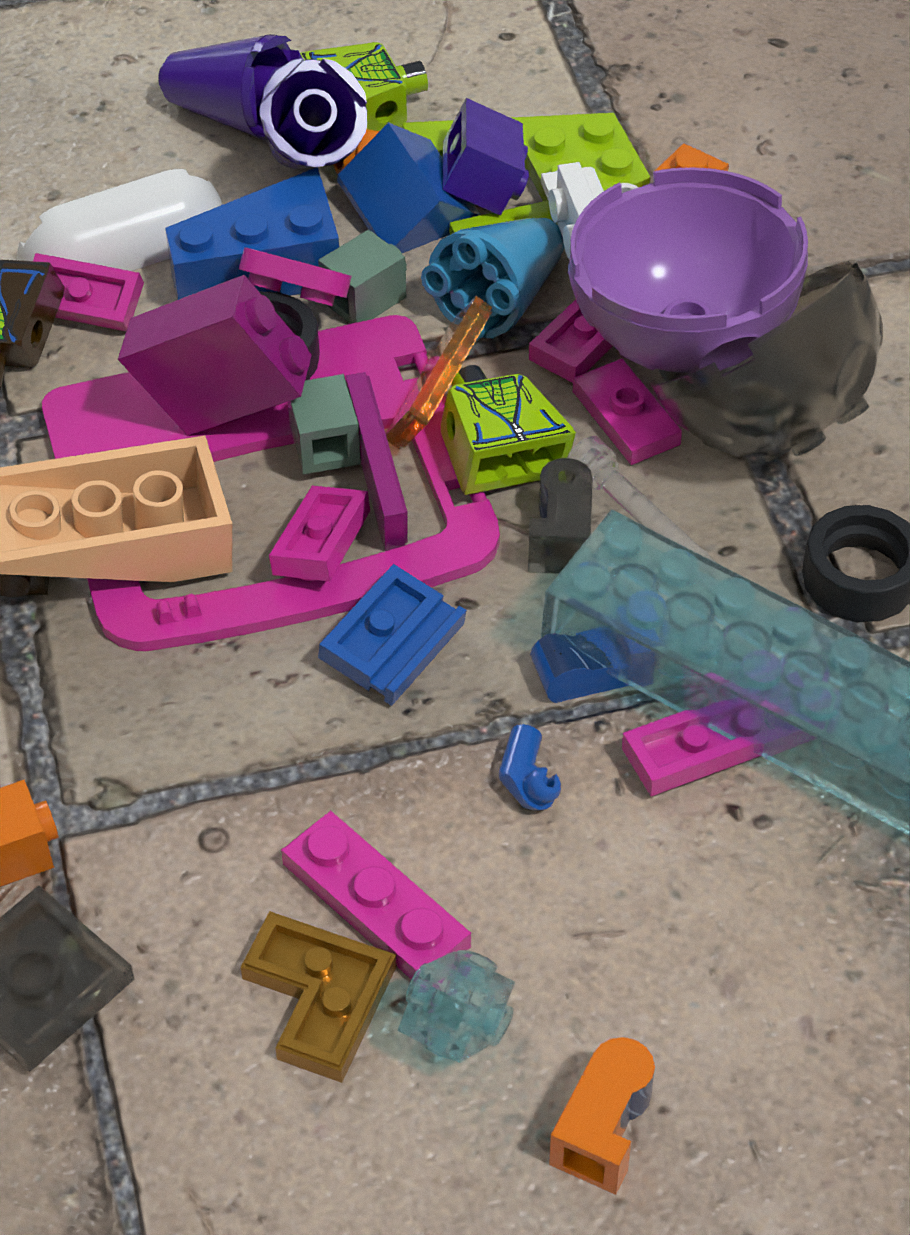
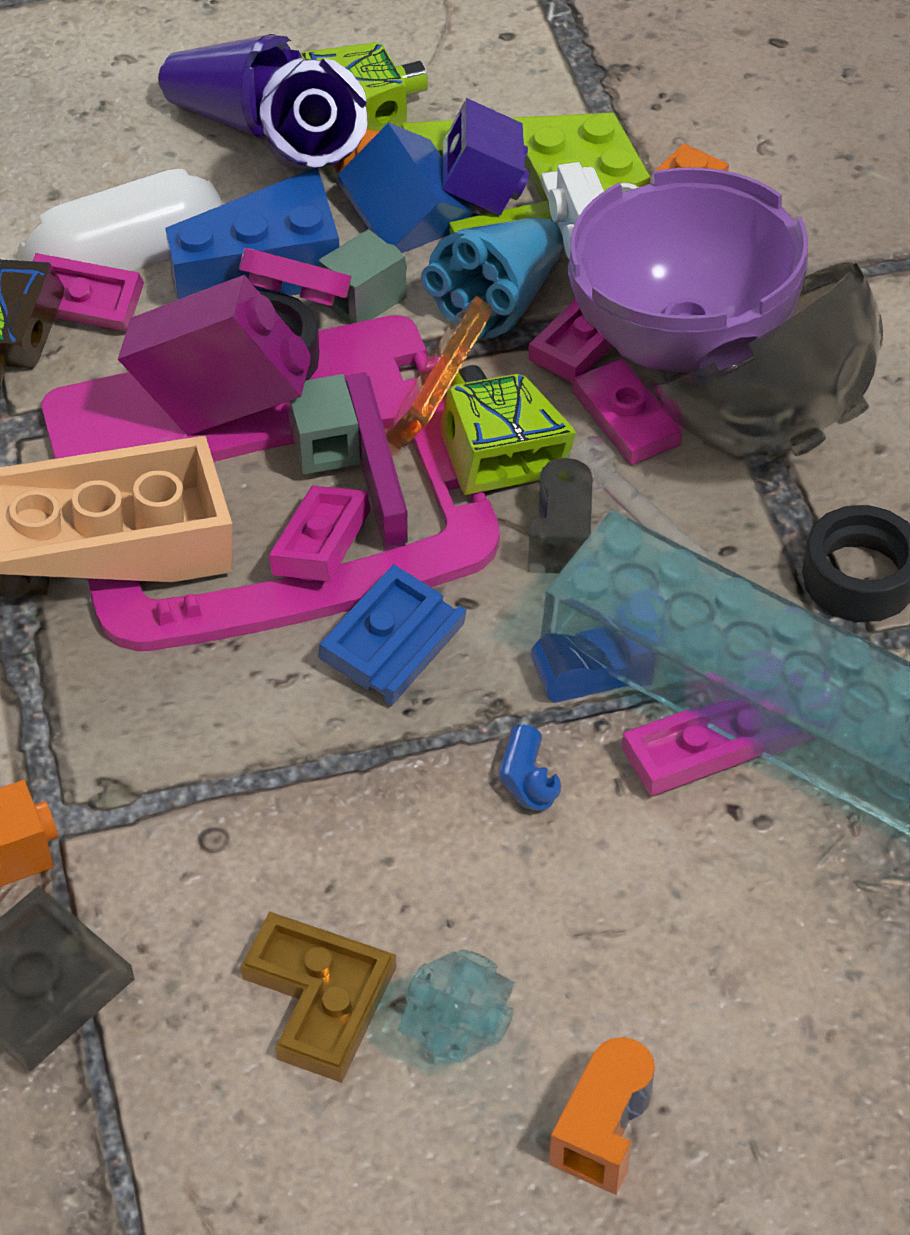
dark pink plate [281,810,471,989] -> none

